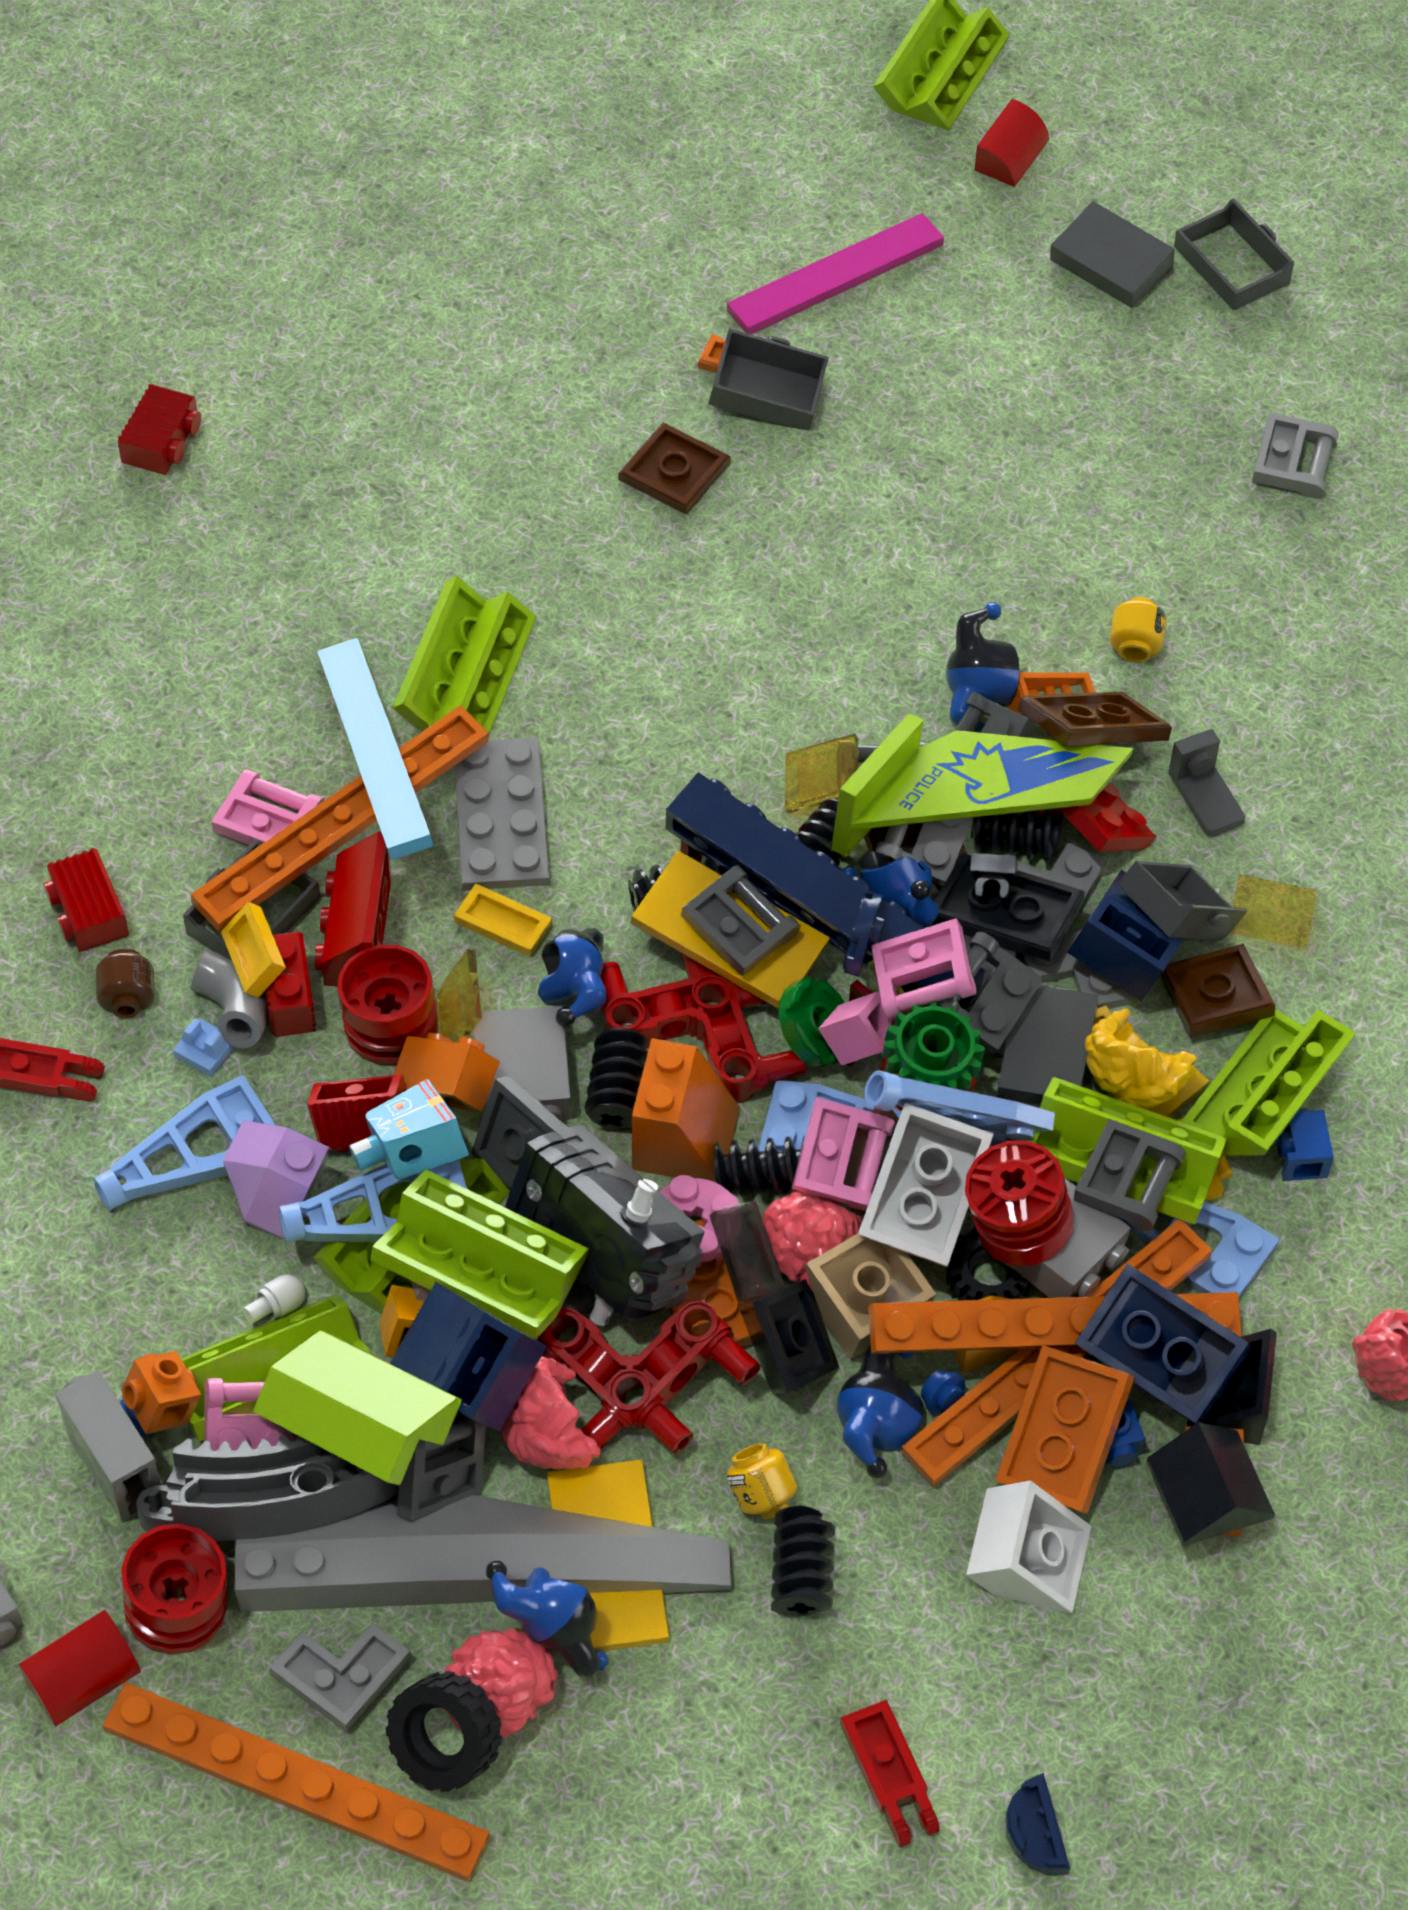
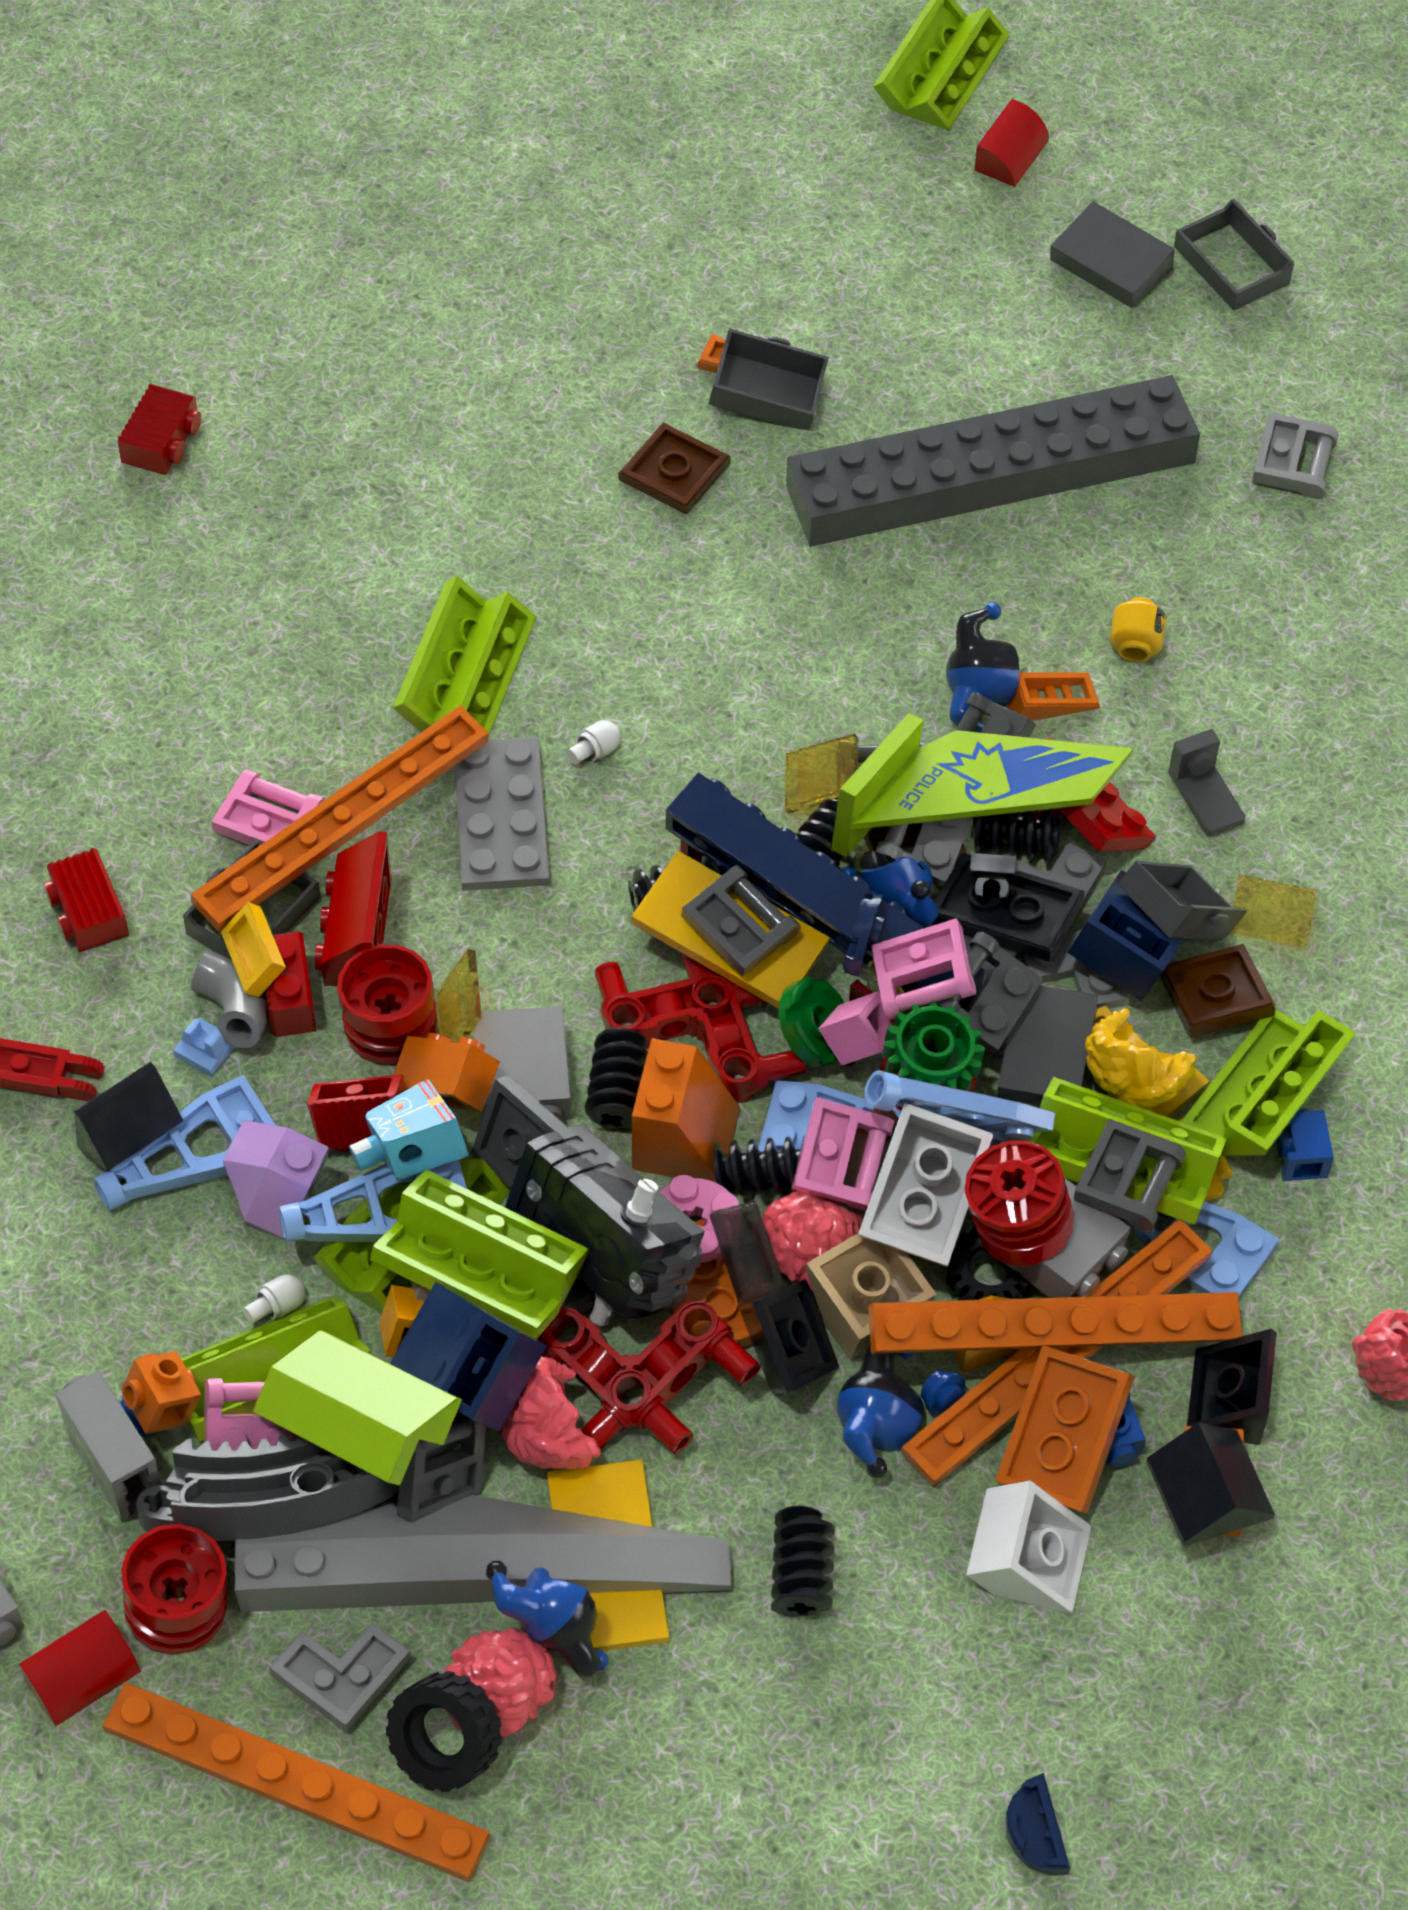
reddish brown head [96,949,155,1018] -> none
tile [317,638,434,860] -> none
yellow tile [454,883,552,957] -> none
blue piece [538,928,606,1027] -> none
yellow head [726,1443,797,1519] -> none
dark pink tile [727,213,944,334] -> none
red hinge [840,1699,940,1847] -> none
reddish brown tile [1018,692,1172,746] -> none
dark blue slope [1075,1263,1252,1425] -> none
none -> black slope [74,1061,184,1171]
none -> white cylinder [566,720,621,765]
none -> dark grey brick [786,375,1200,547]

